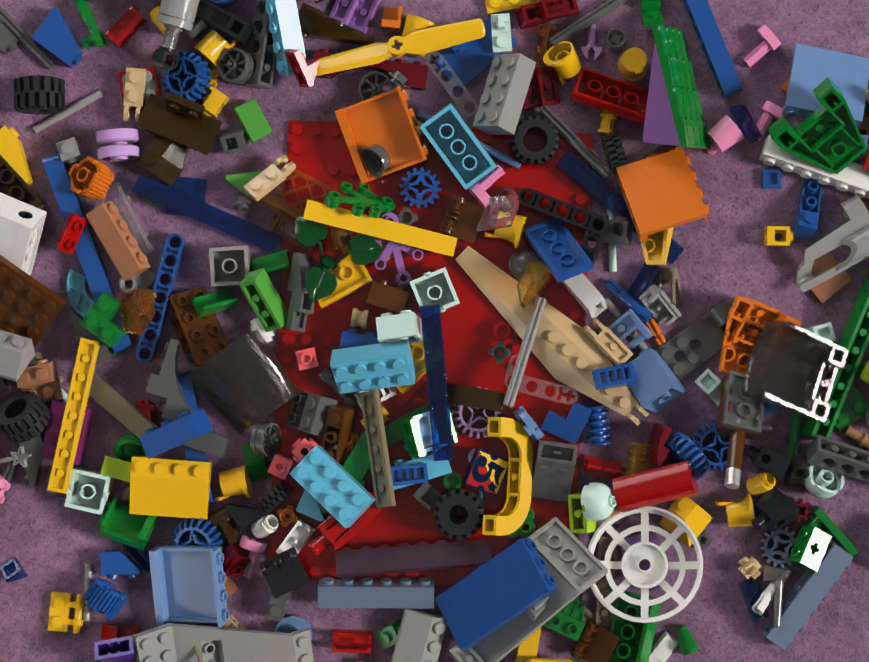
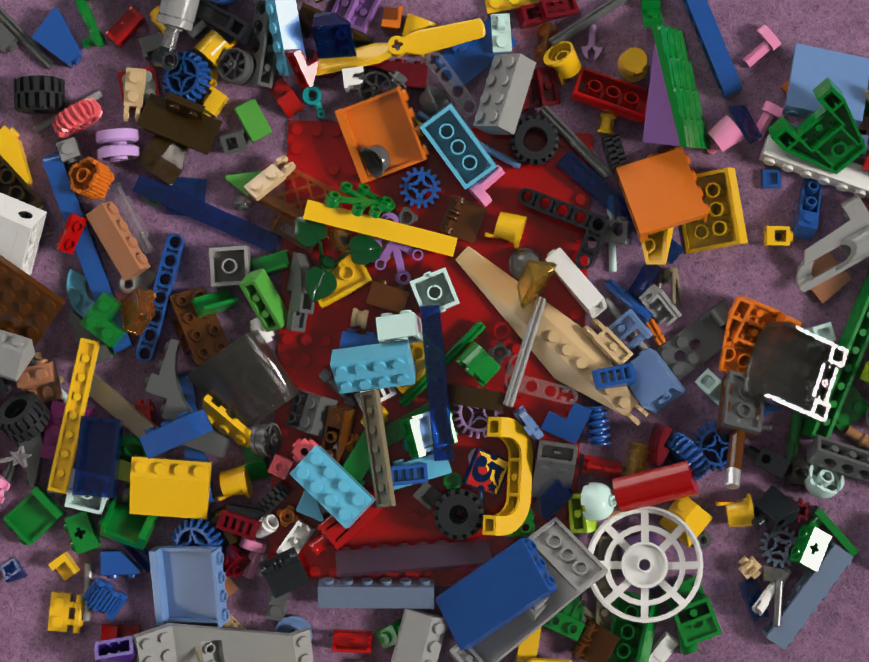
coral brick [295,347,320,371] -> none
clear shield [476,186,519,231] -> none
blue plate [523,218,593,283] -> none
flat silver wheel [605,28,626,51] -> none
yellow brick [746,472,776,496] -> none
none -> green panel [3,485,66,546]
none -> yellow panel [48,552,81,581]
none -> coral gear [52,98,103,138]
none -> green brick [63,511,102,555]
none -> clear blue piece [72,416,124,499]
none -> dark grey brick [139,32,164,60]
none -> yellow wing [202,394,251,448]
none -> dark red slope [216,508,261,540]
none -> red slope [268,77,305,119]
none -> teal plate [302,85,325,118]
none -> clear blue slope [311,12,357,59]
none -> white hinge [342,66,365,93]
none -> green axle [399,321,486,407]
none -> dark grey helmet [419,85,450,116]
none -> green brick [455,341,501,387]
none -> clear blue slope [532,478,572,521]
none -> green bracket [661,575,722,647]
none -> yellow slope [681,167,748,254]

